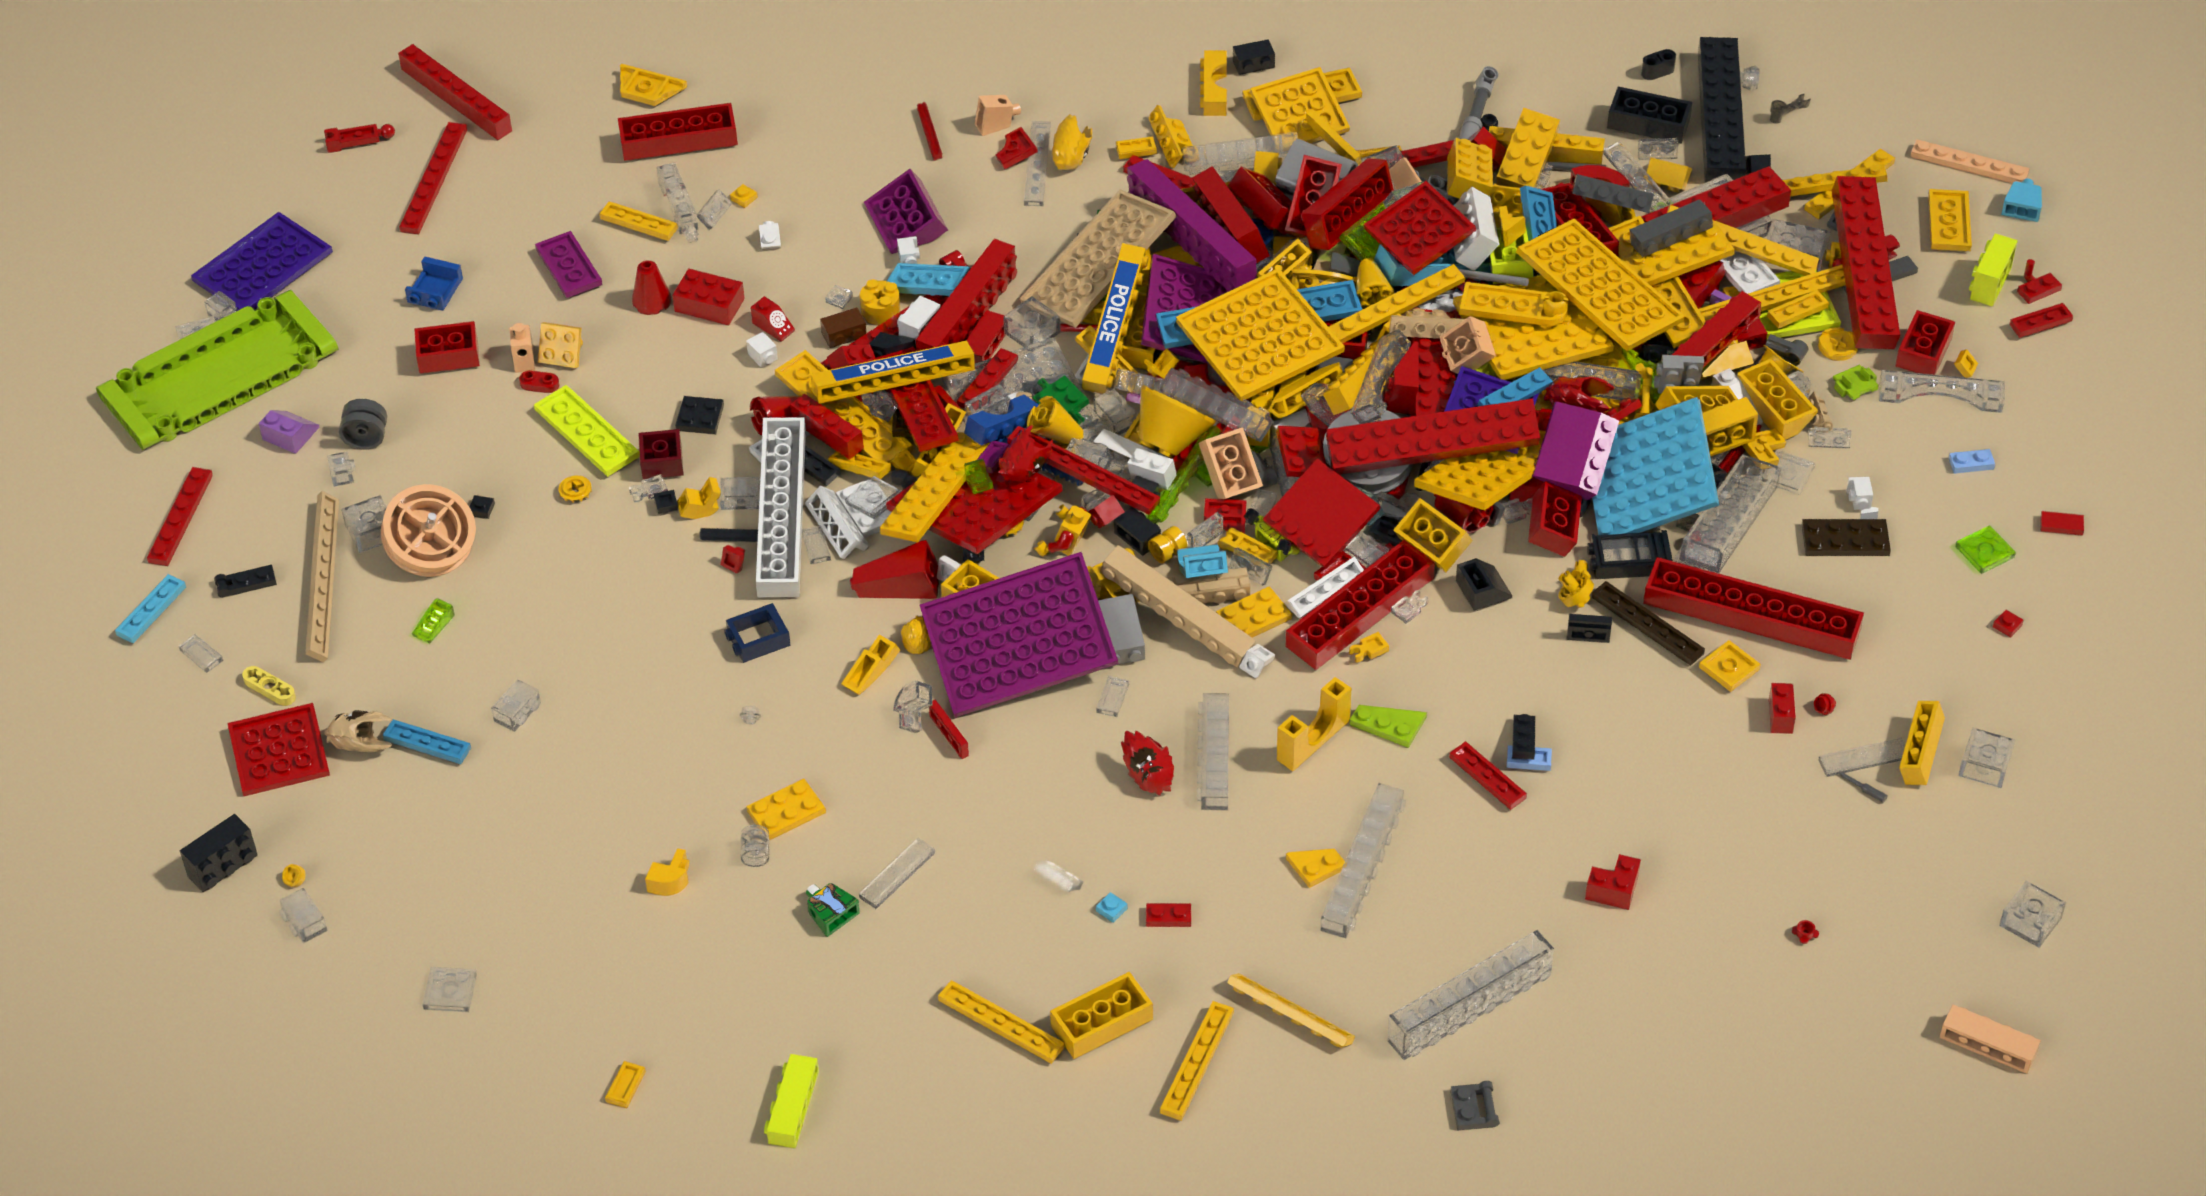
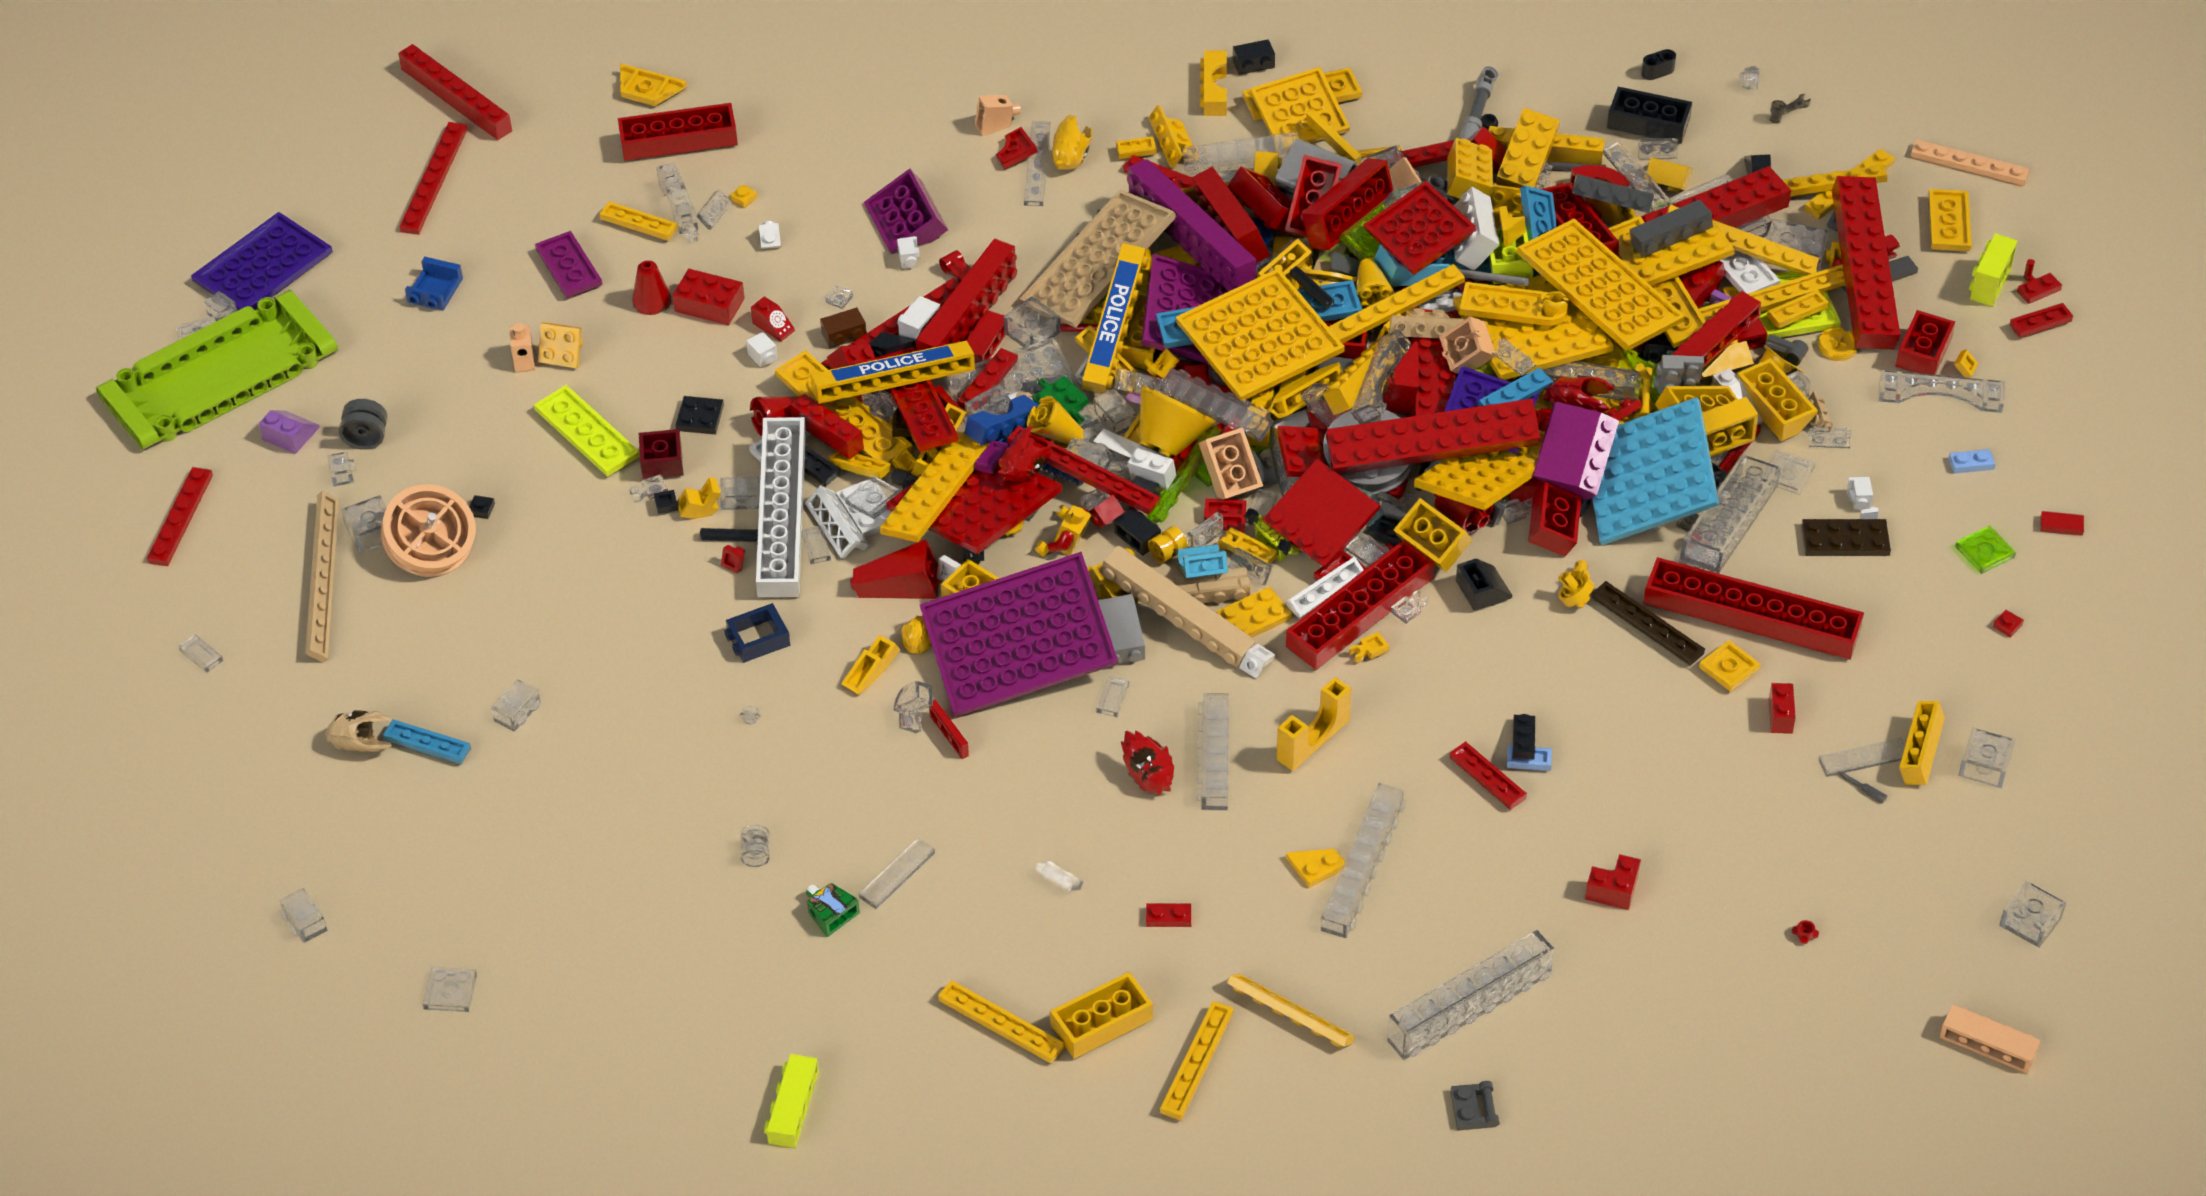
medium azure plate [115,574,186,643] -> none
black brick [179,813,258,892] -> none
black plate [214,564,277,598] -> none
red plate [227,703,330,796] -> none
light yellow beam [242,666,296,706] -> none
yellow tile [282,864,305,887] -> none
red plate [324,124,395,153] -> none
clear neon green slope [412,598,455,644] -> none
red brick [414,321,480,374] -> none
red plate [519,370,560,393] -> none
yellow gear [559,475,592,503] -> none
yellow tile [605,1061,646,1108] -> none
yellow brick [645,848,689,896] -> none
yellow plate [746,778,826,841] -> none
yellow brick [859,279,900,326] -> none
medium azure plate [887,263,970,296] -> none
red axle [917,102,943,161] -> none
clear neon green bracket [964,459,993,494] -> none
medium azure plate [1096,892,1128,923] -> none
lime wing [1349,705,1427,748] -> none
black plate [1567,614,1612,643] -> none
black door [1587,530,1673,579] -> none
black brick [1698,37,1746,185] -> none
yellow plate [1742,429,1786,469] -> none
red plate [1814,693,1836,715] -> none
lime piece [1833,364,1879,400] -> none
medium azure torso [2001,178,2042,222] -> none
none -> black axle [1290,266,1334,309]
none -> clear hinge [1492,338,1536,376]

